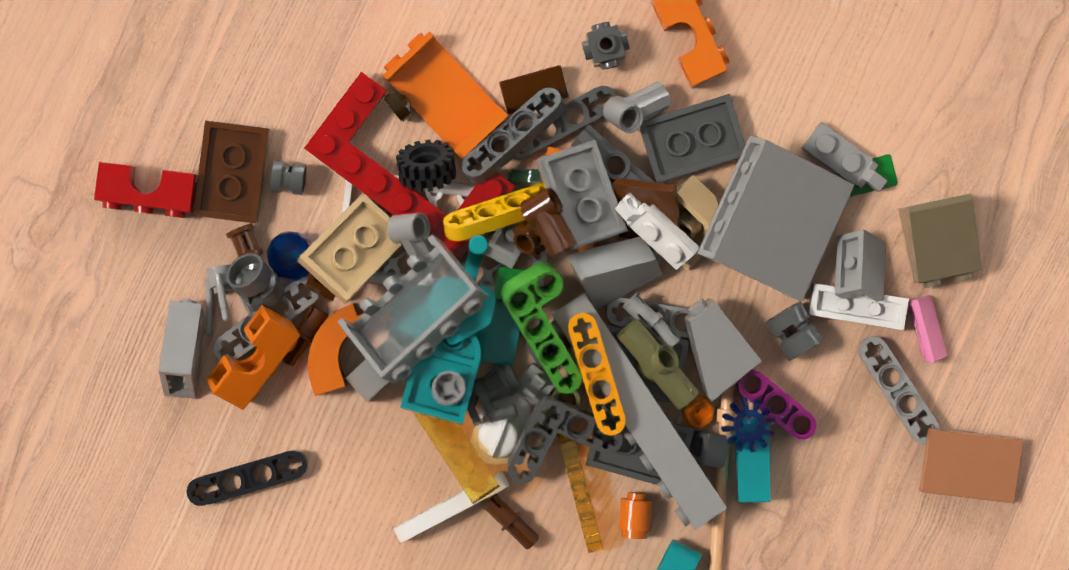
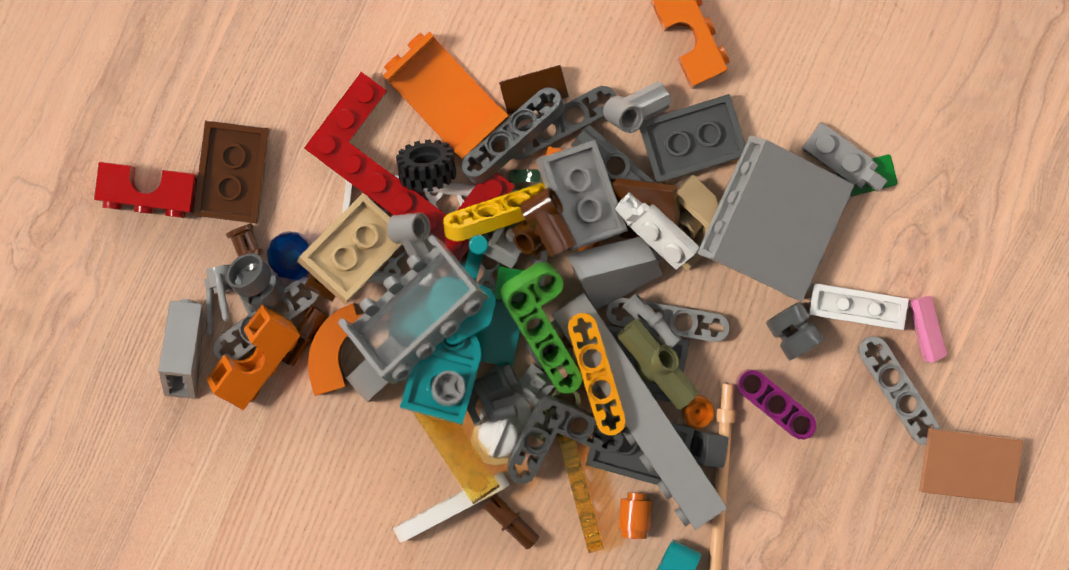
black beam [186,450,308,506] -> none
dark grey wheel [270,160,307,195] -> none
dark brown tile [384,90,412,122] -> none
dark grey brick [582,22,630,70] -> none
light grey slope [684,298,762,401] -> none
clear blue gear [721,398,776,453] -> none
teal brick [735,417,771,502] -> none
light grey panel [835,229,886,302] -> none
dark tan slope [899,193,982,288] -> none

